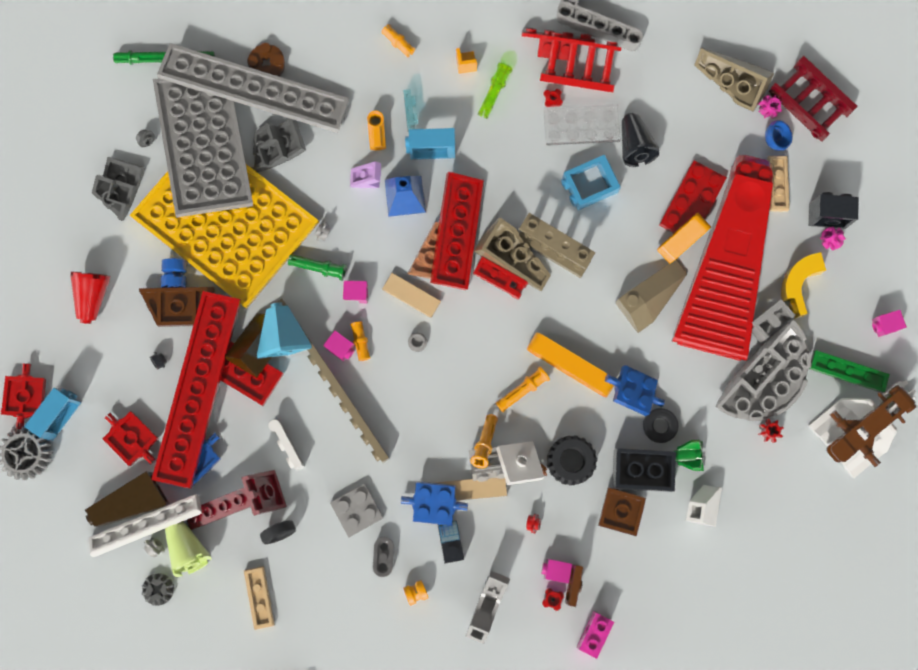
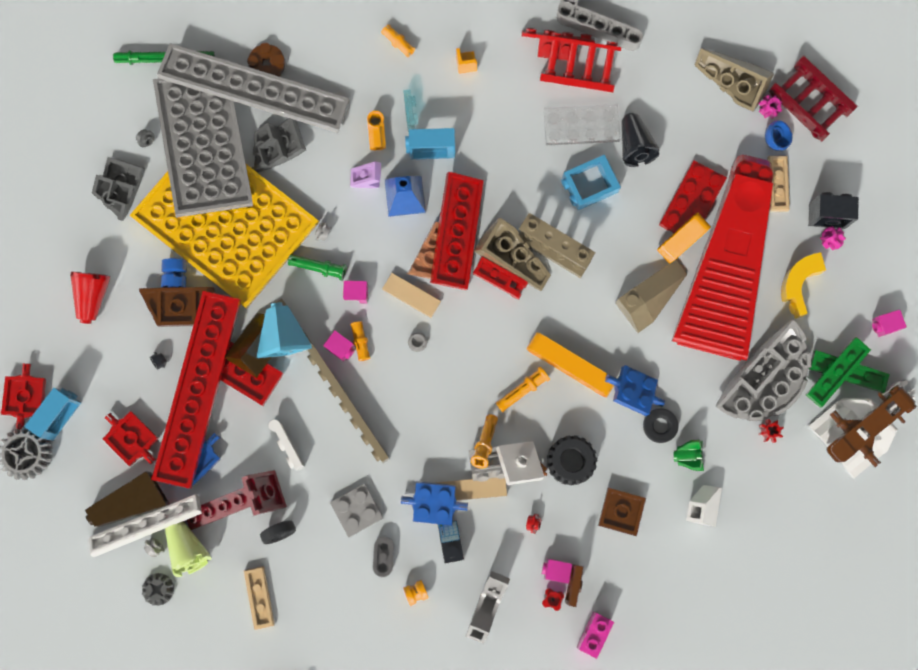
clear neon green pin [477,63,513,119] -> none
red plate [543,89,563,108] -> none
black brick [612,448,676,492] -> none
light grey window [752,299,795,343] -> none
none -> green plate [805,337,871,408]

